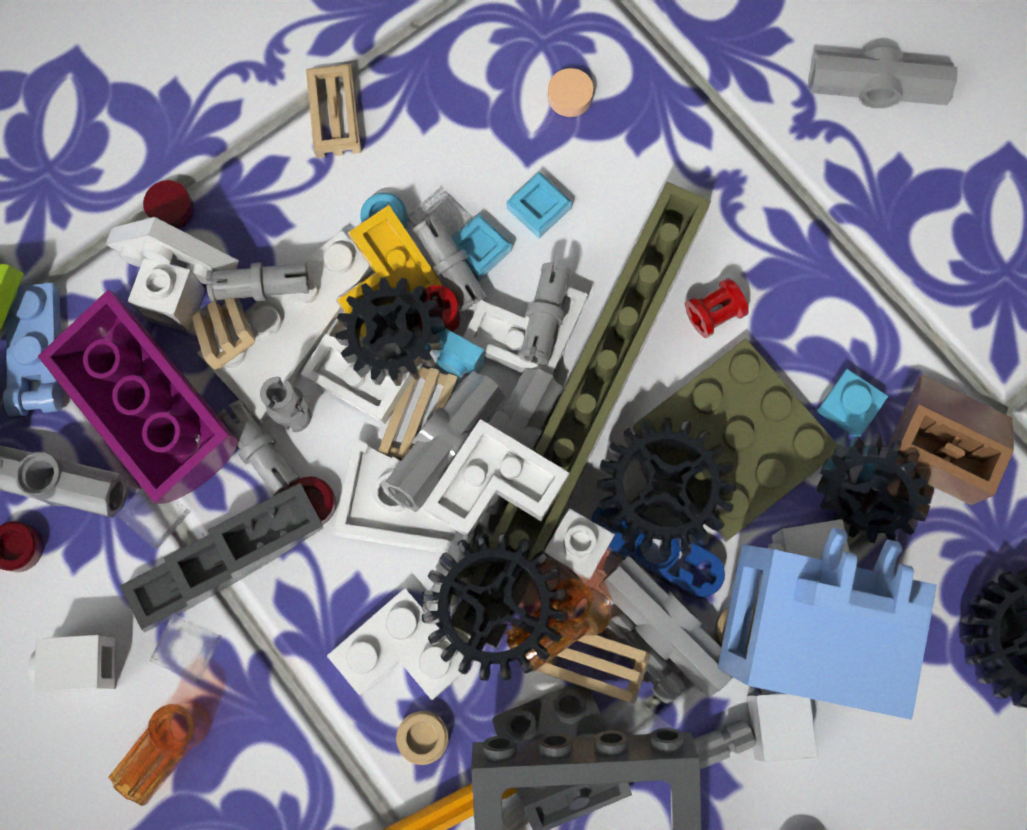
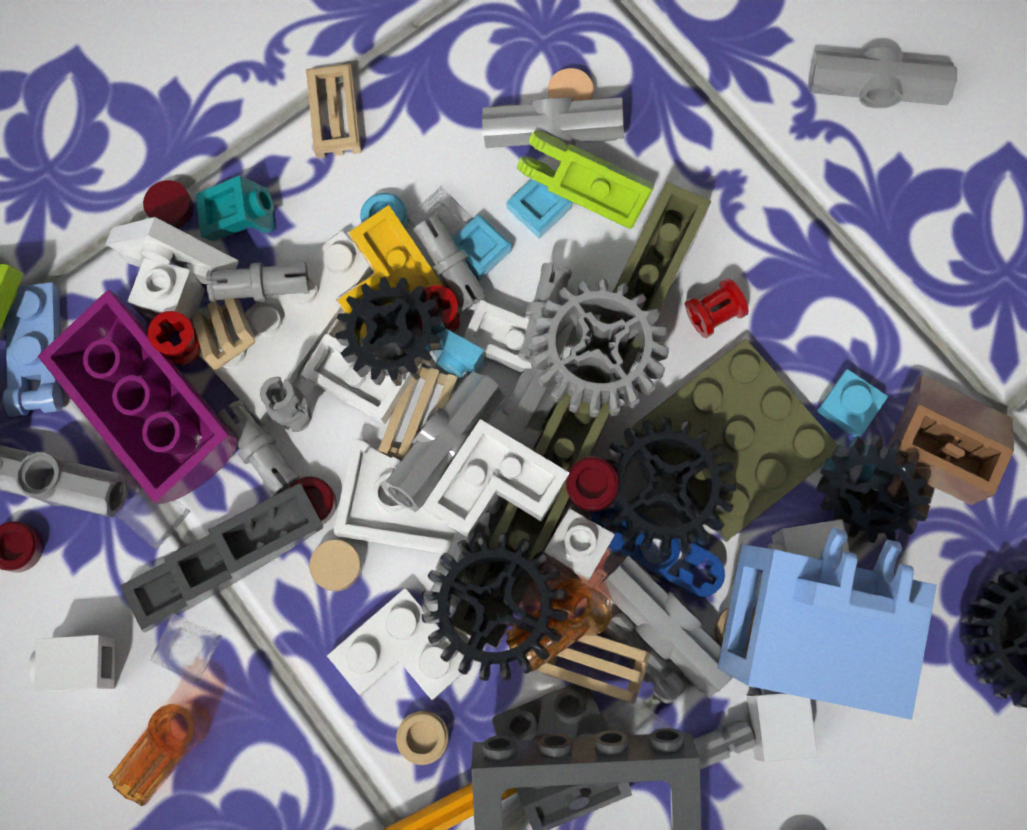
none -> red bush [148,311,200,366]
none -> teal bracket [196,175,275,242]
none -> tan tile [309,540,362,592]
none -> light grey piece [482,97,624,148]
none -> lime hinge [516,130,654,229]
none -> light grey gear [529,278,669,417]
none -> dark red tile [566,457,619,511]

